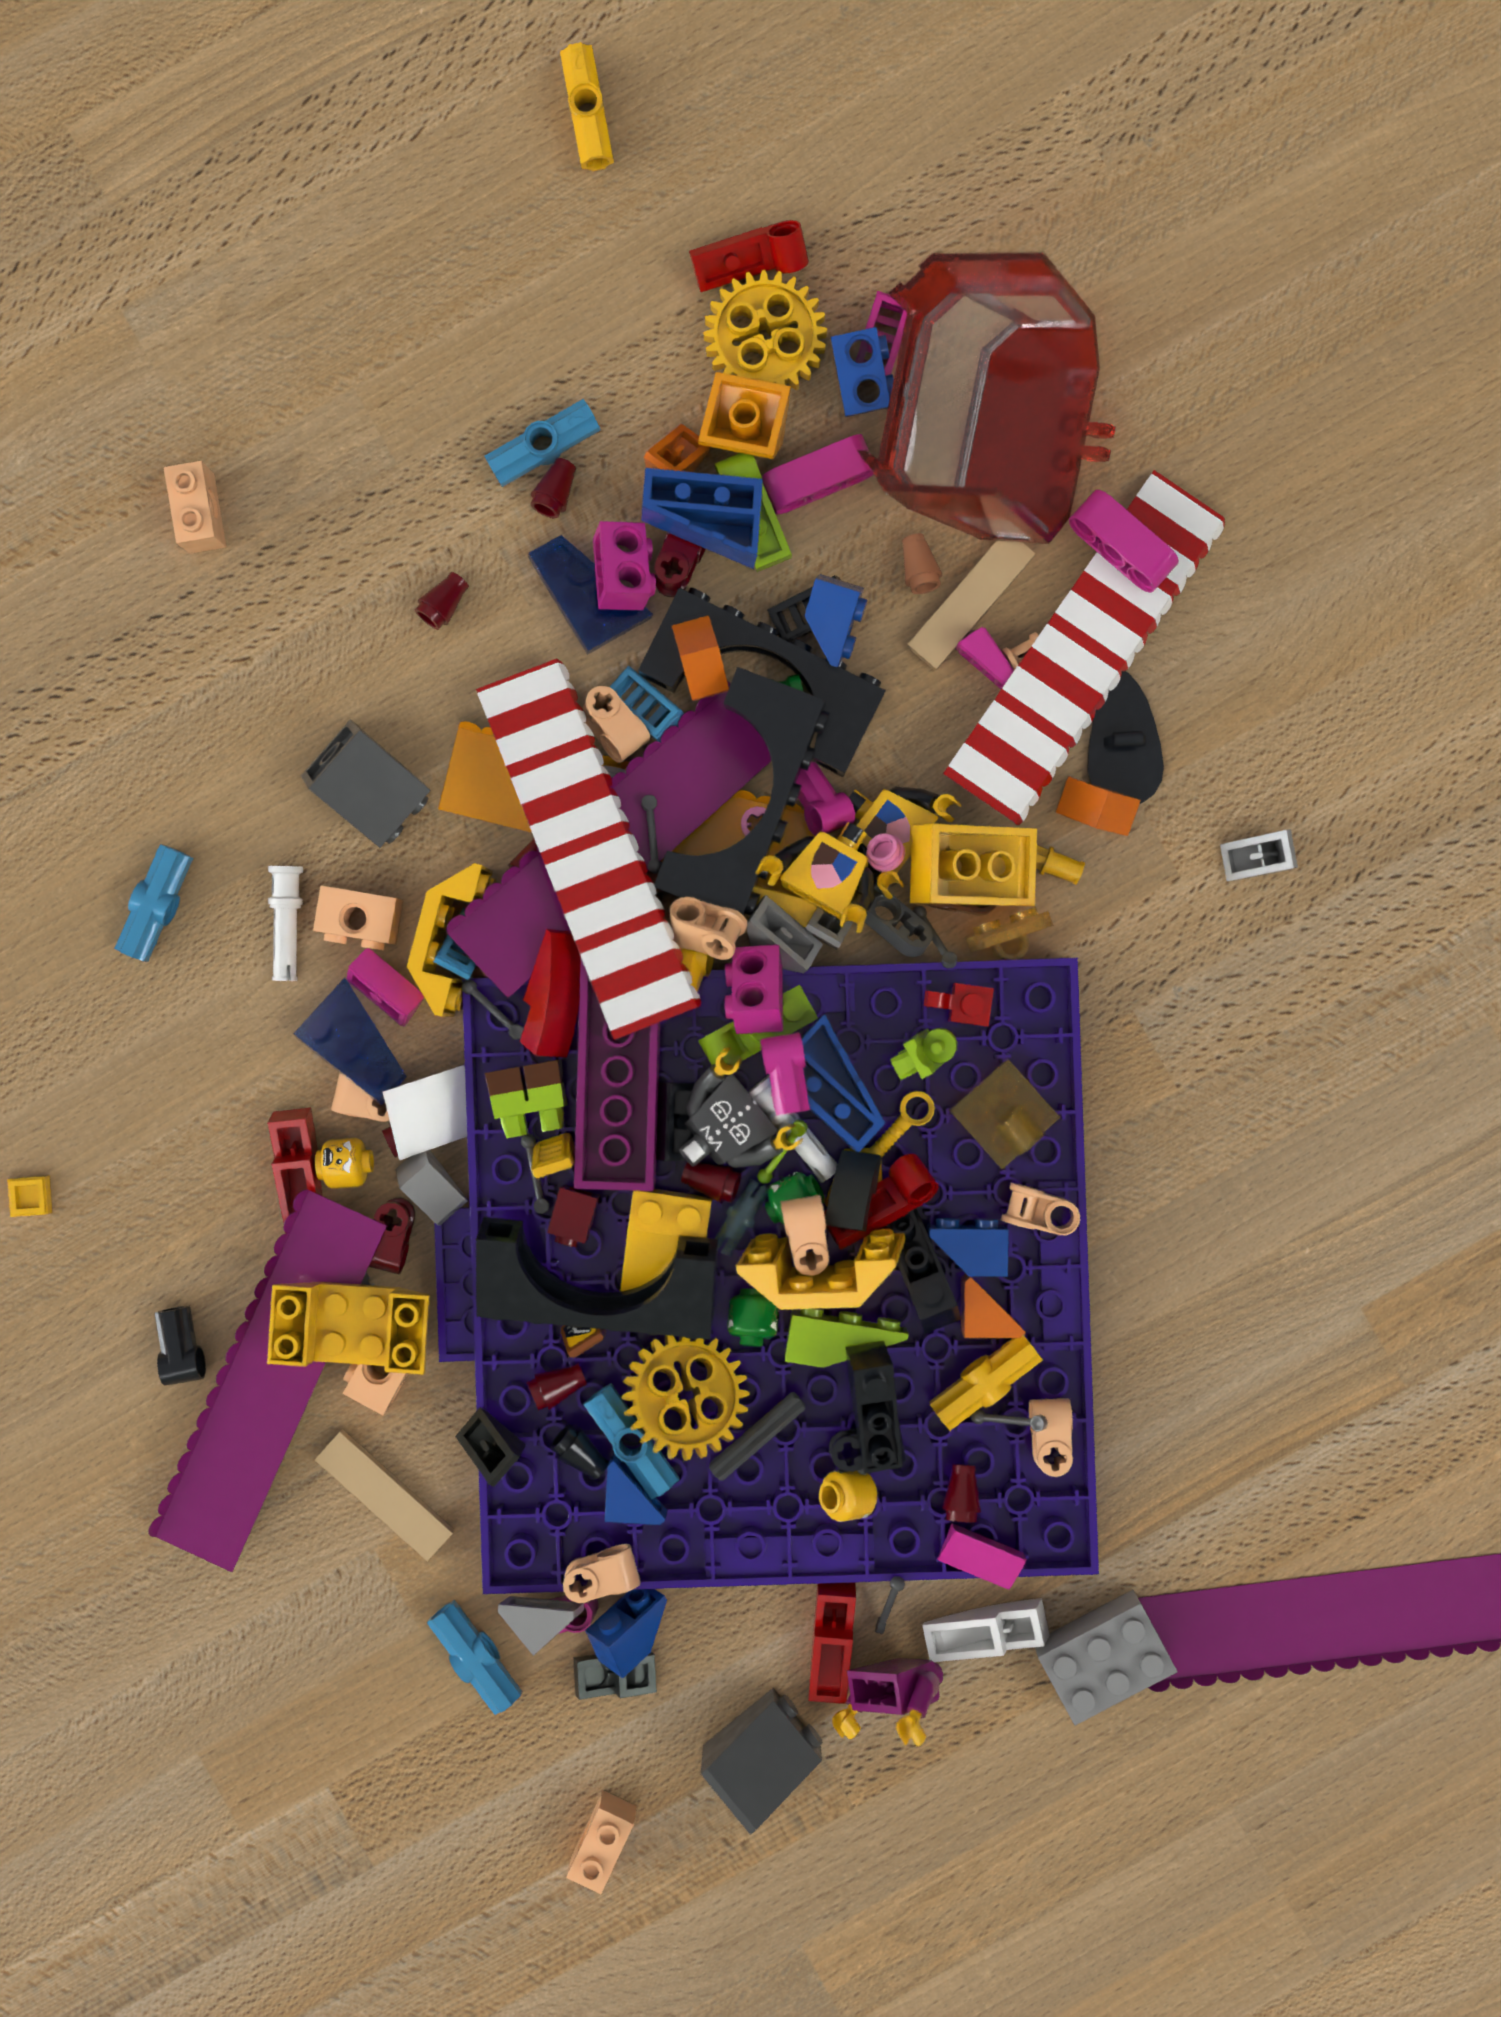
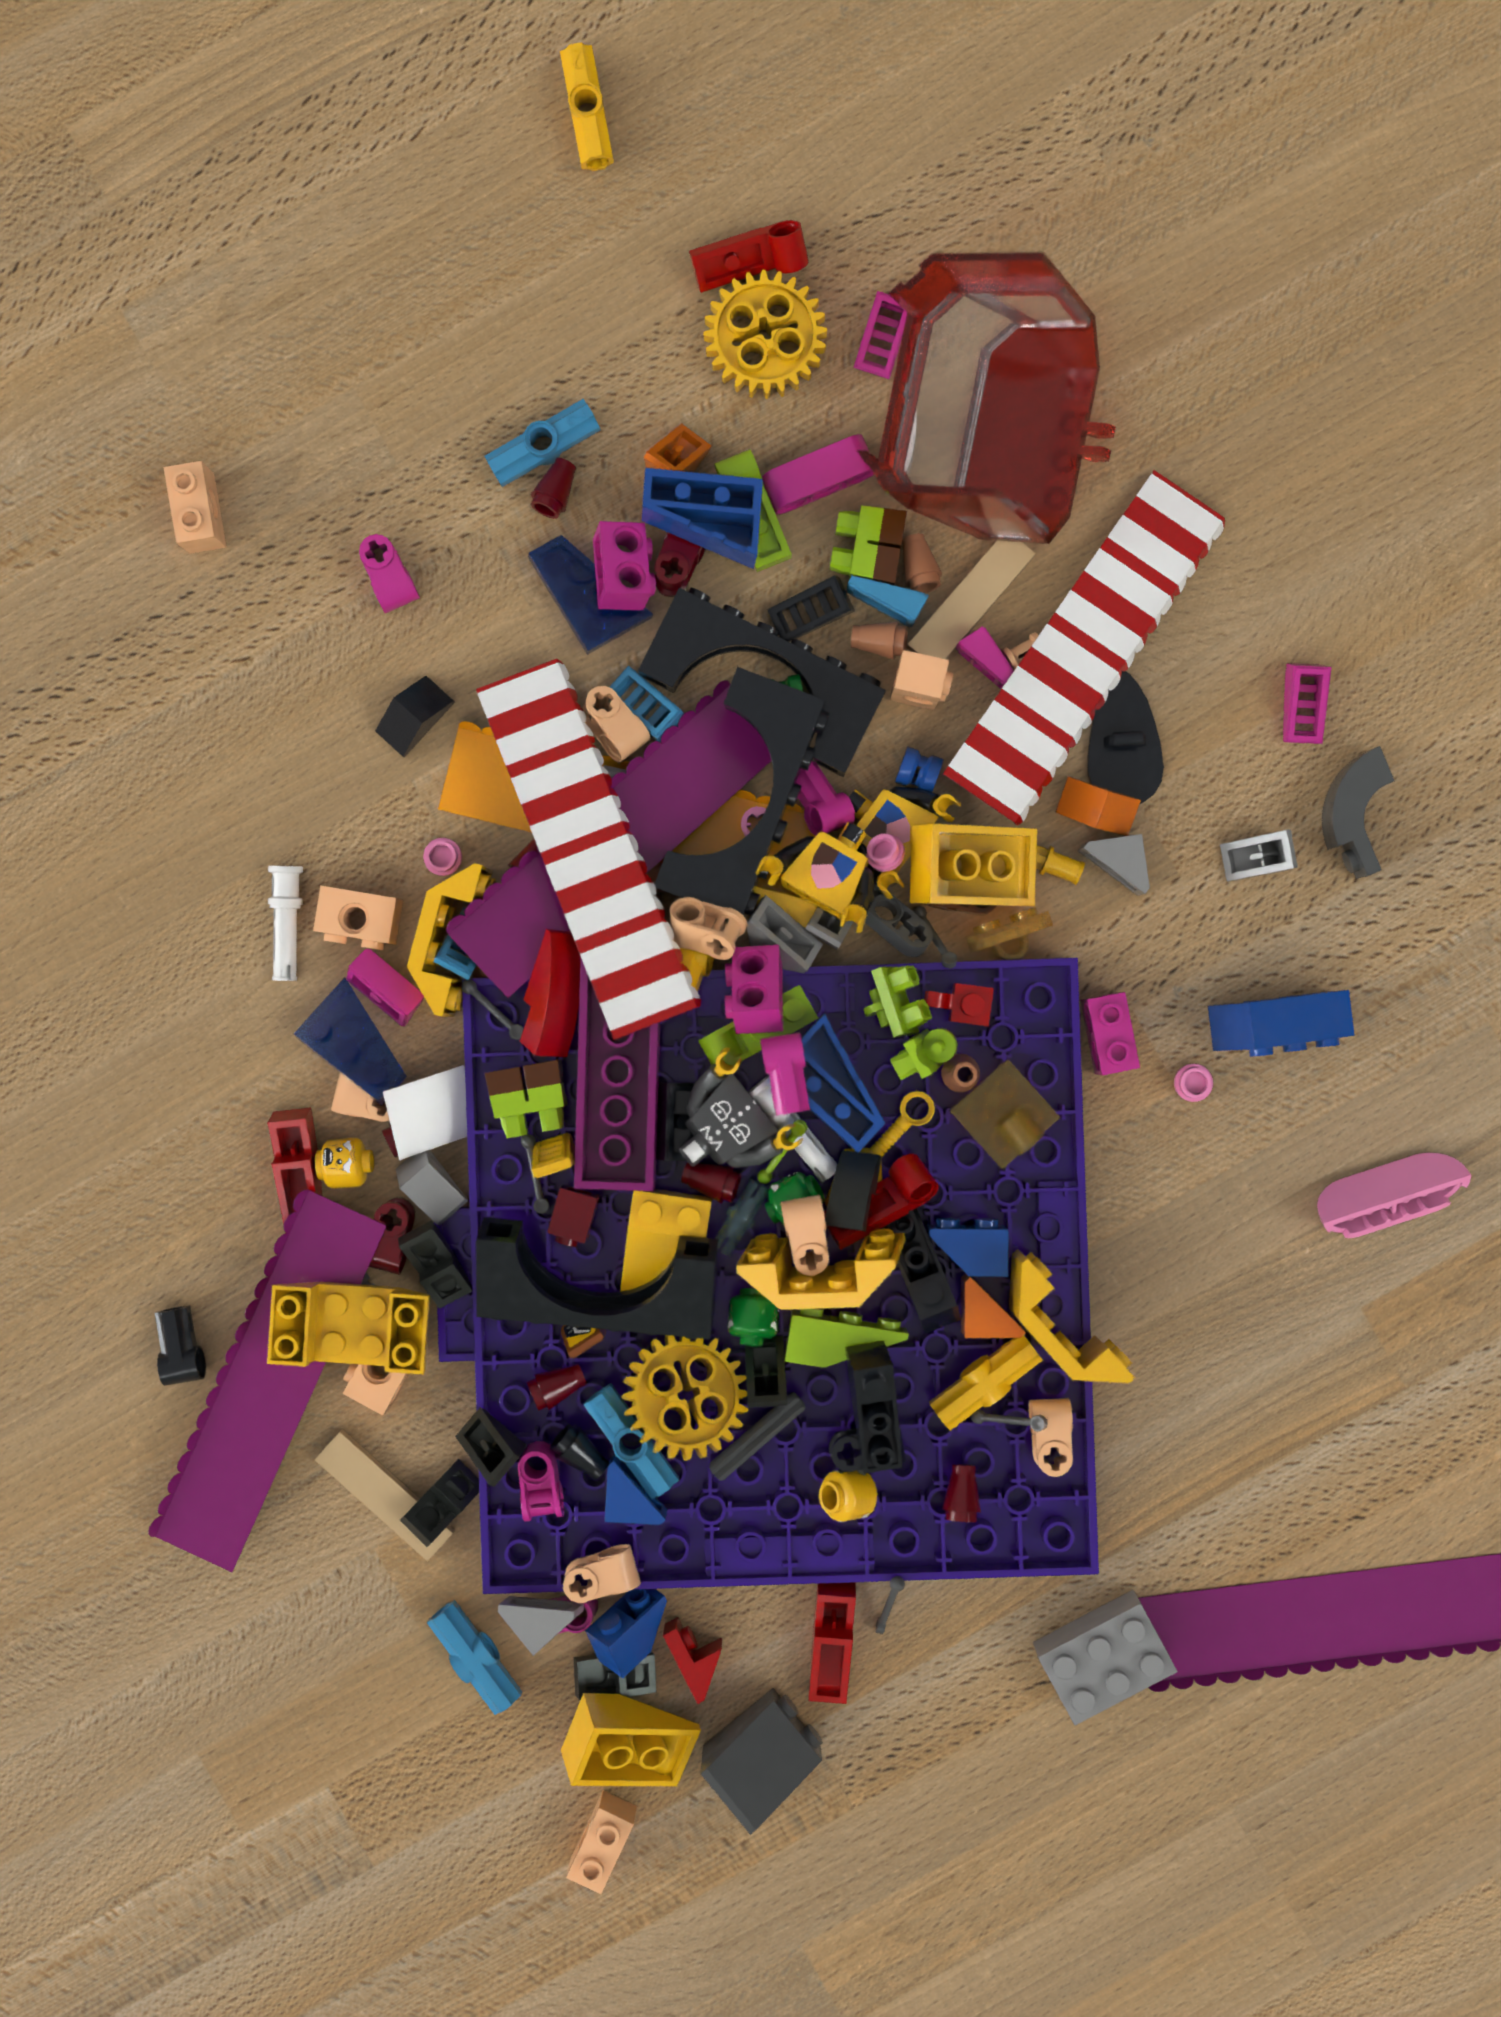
yellow tile [7,1175,53,1217] -> none
dark azure piece [114,844,193,962] -> none
dark grey slope [301,719,431,848] -> none
dark red cone [415,572,469,630] -> none
dark grey hinge [641,795,662,874] -> none
orange slope [672,615,729,701] -> none
light orange slope [698,372,791,459] -> none
blue slope [804,574,868,667] -> none
blue brick [831,327,897,417] -> none
magenta torso [832,1658,943,1746] -> none
white slope [922,1598,1050,1662] -> none
dark pink slope [937,1523,1027,1590] -> none
light nougat piece [1001,1182,1080,1235] -> none
dark pink beam [1069,490,1179,593] -> none
none -> dark pink piece [359,534,420,614]
none -> black slope [375,676,455,758]
none -> pearl dark grey slope [398,1220,472,1309]
none -> pearl dark grey slope [400,1459,479,1547]
none -> bright pink plate [423,838,462,876]
none -> dark pink piece [518,1441,564,1522]
none -> yellow slope [561,1693,701,1787]
none -> red slope [663,1617,722,1704]
none -> pearl dark grey slope [745,1336,787,1408]
none -> lime hips [829,505,907,585]
none -> dark azure slope [846,575,929,628]
none -> nougat cone [851,621,908,660]
none -> lime hips [863,966,932,1037]
none -> light nougat brick [890,650,954,710]
none -> blue wheel [895,746,944,792]
none -> nougat cone [941,1054,980,1092]
none -> yellow slope [1009,1249,1135,1383]
none -> light grey slope [1078,834,1150,896]
none -> dark pink brick [1080,992,1140,1075]
none -> bright pink plate [1174,1064,1213,1102]
none -> blue wedge [1208,990,1355,1057]
none -> dark pink slope [1283,663,1332,744]
none -> bright pink brick [1317,1153,1471,1238]
none -> dark grey arch [1322,746,1395,879]

